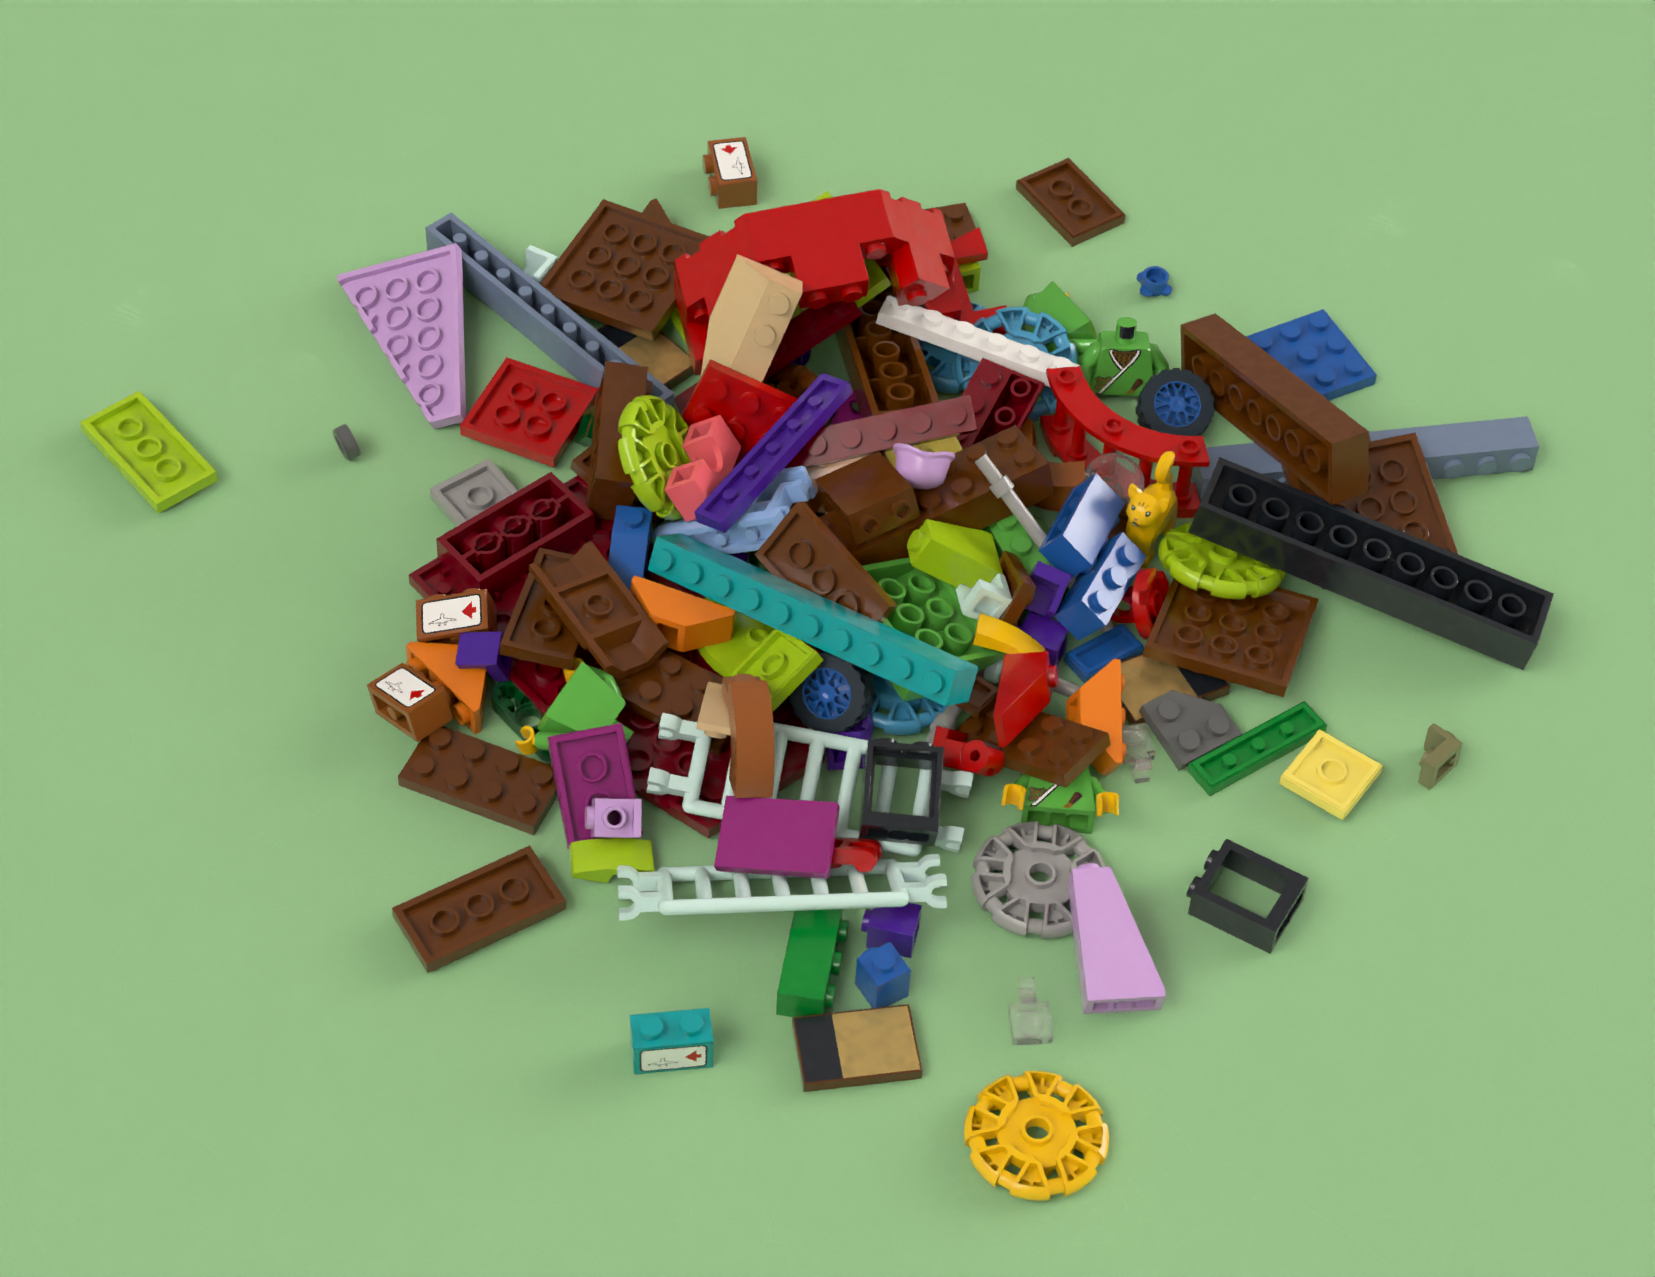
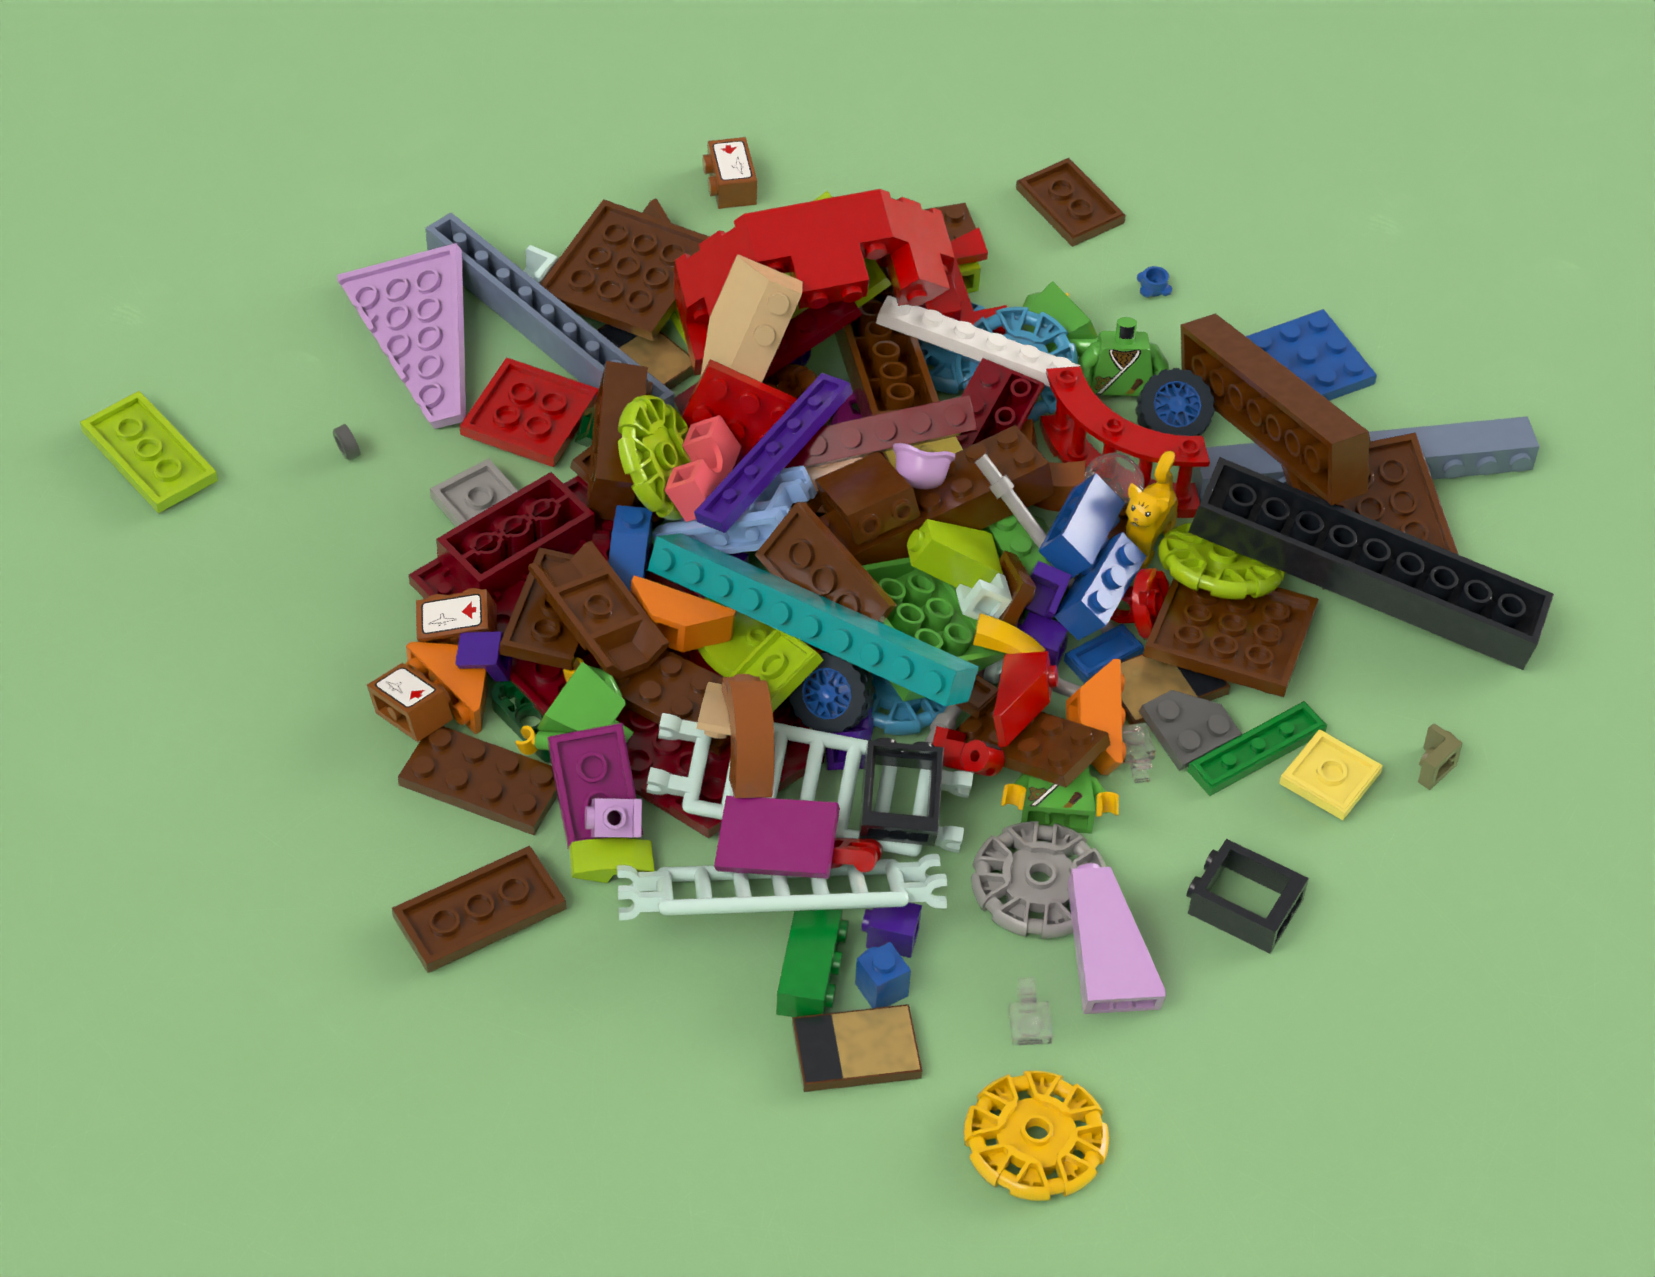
teal brick [630,1008,714,1074] -> none

